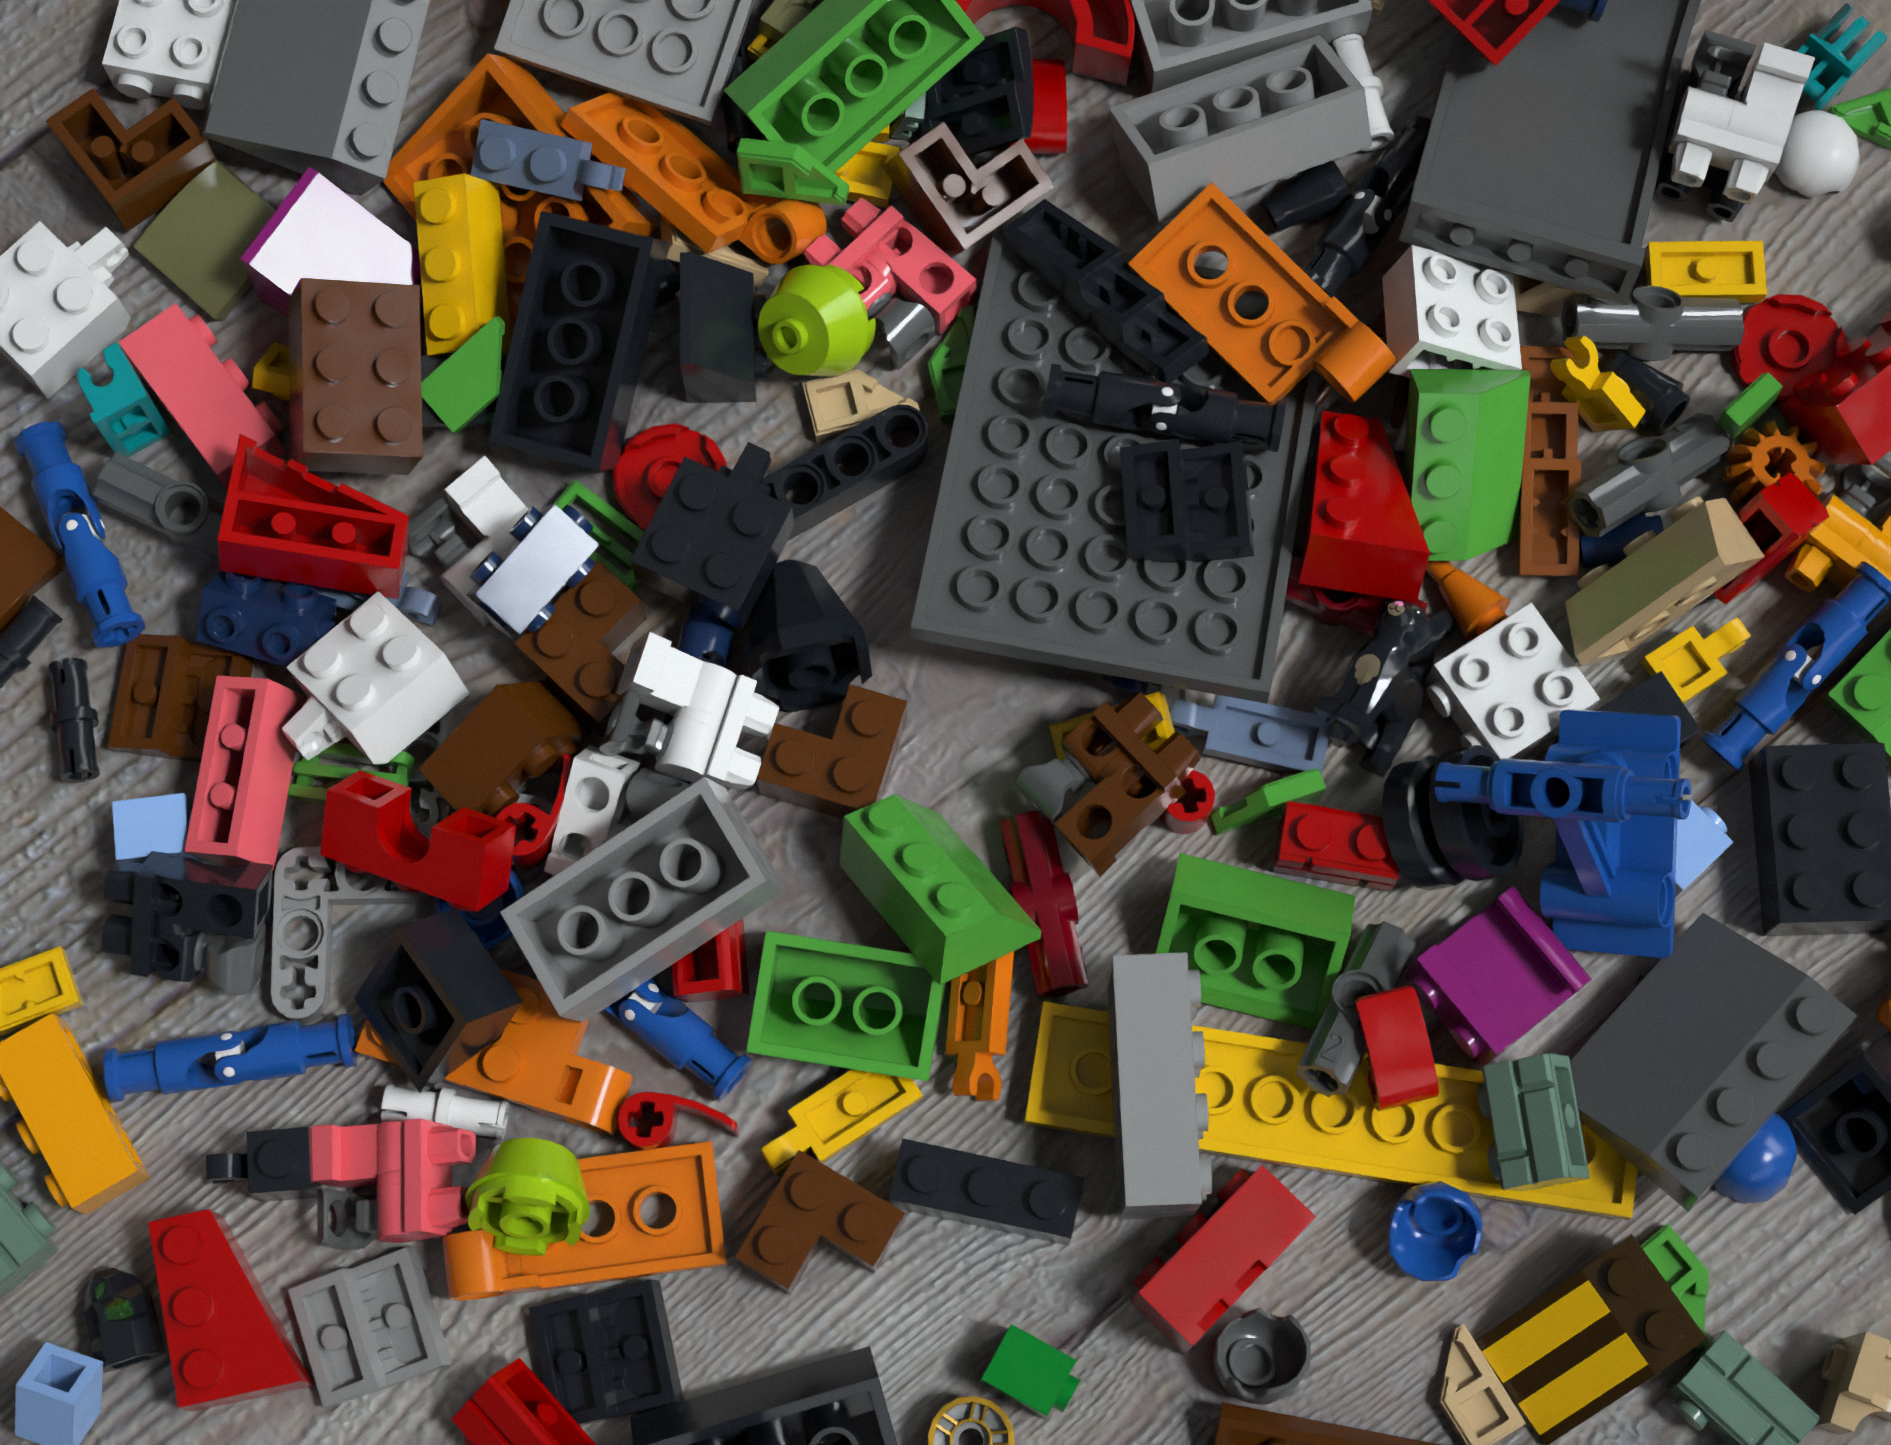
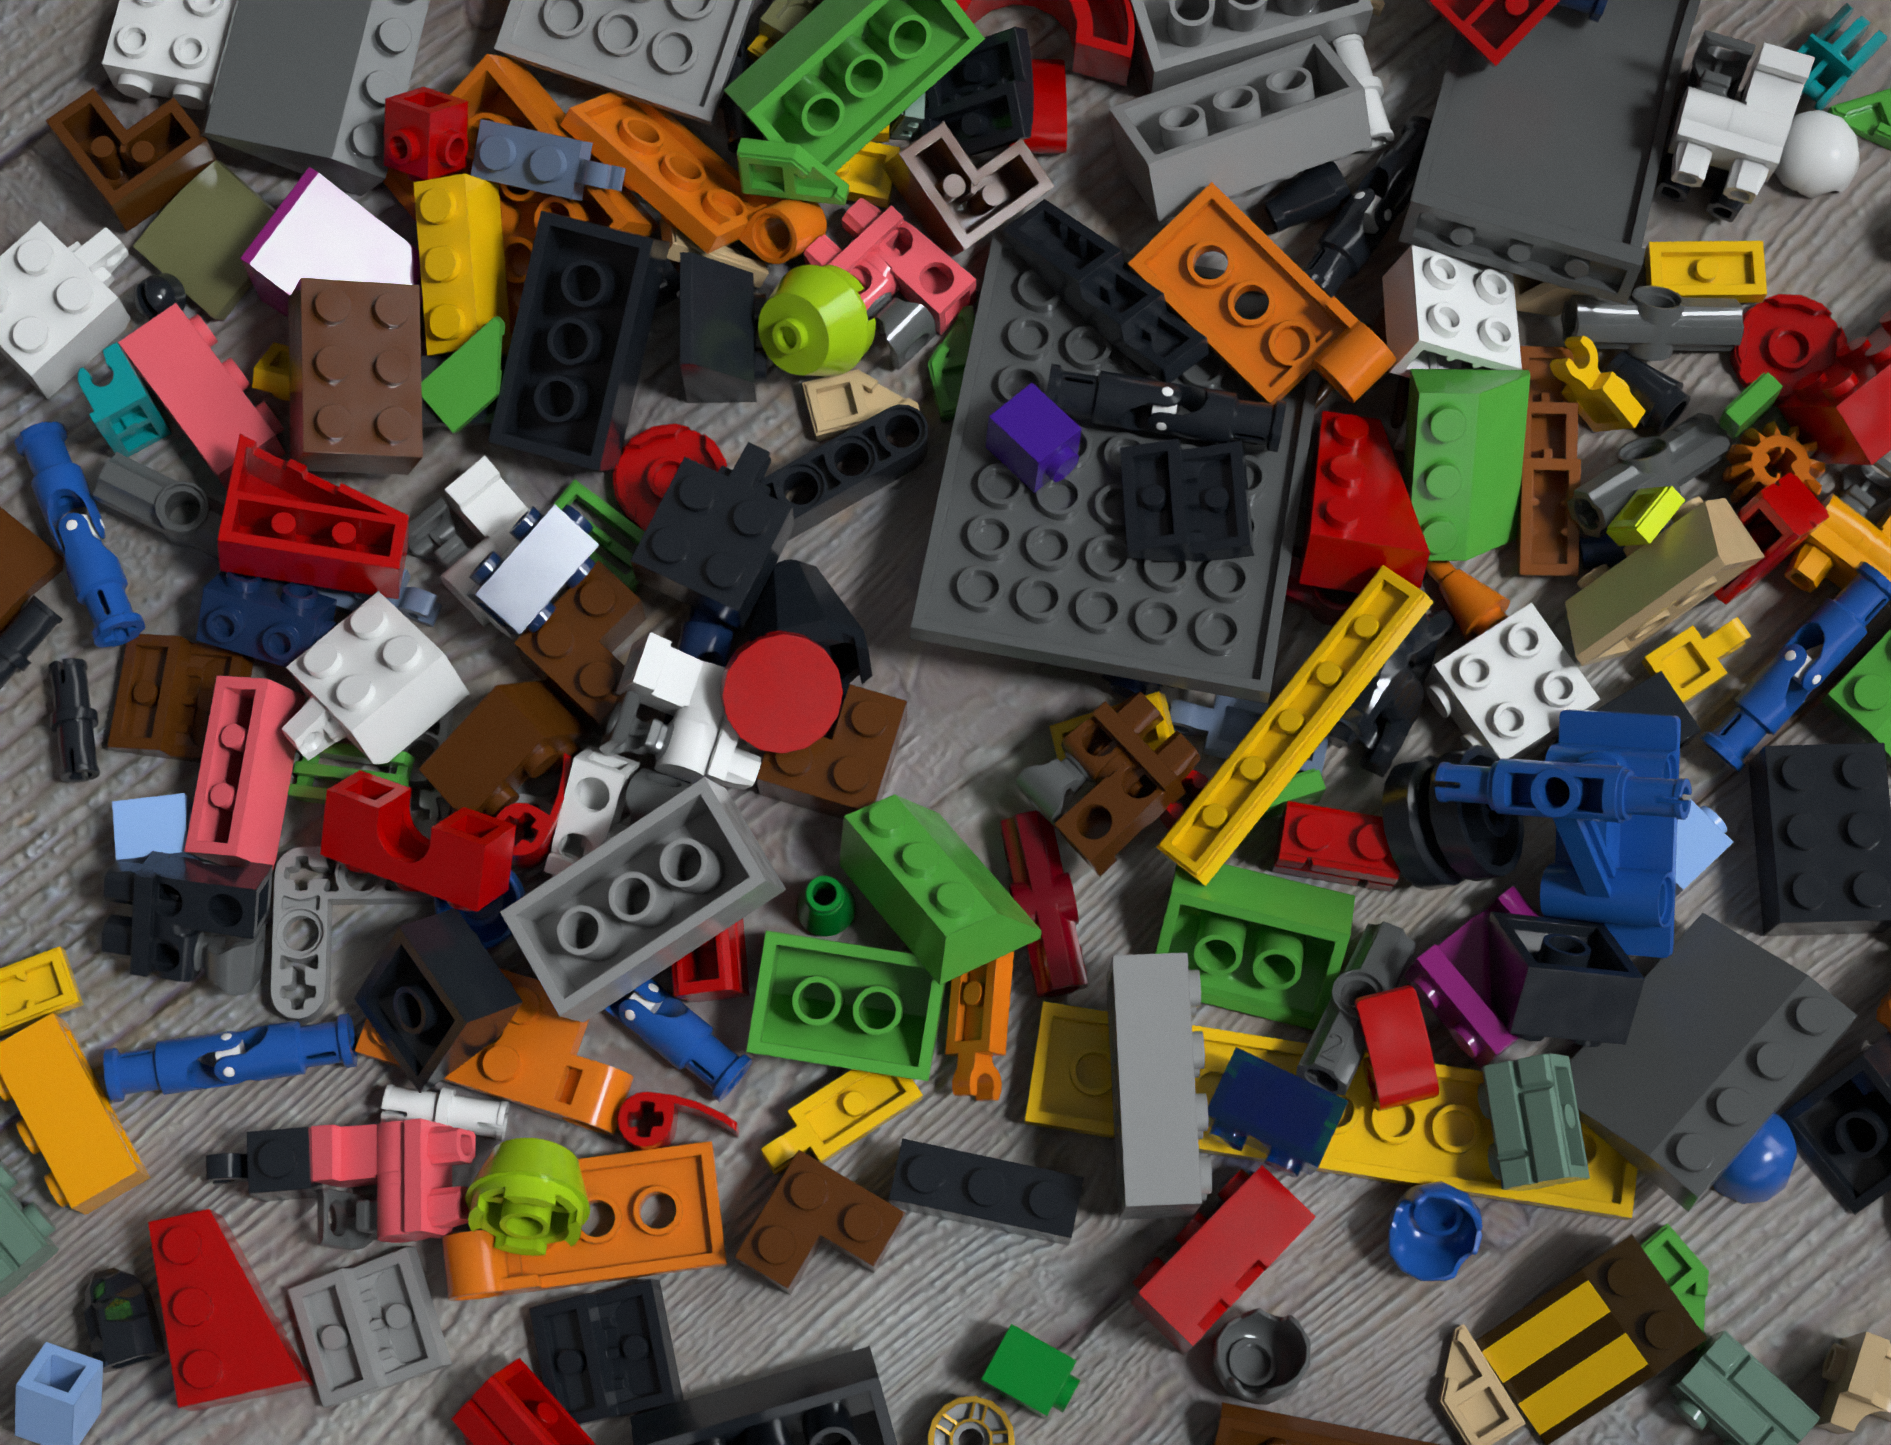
none -> black hinge [134,273,186,320]
none -> red brick [383,87,468,182]
none -> red tile [719,630,843,754]
none -> green cone [796,876,856,937]
none -> dark purple brick [985,383,1082,493]
none -> yellow tile [1156,565,1433,886]
none -> clear blue brick [1208,1047,1348,1178]
none -> black slope [1488,911,1645,1047]
none -> neon yellow tile [1606,486,1685,546]

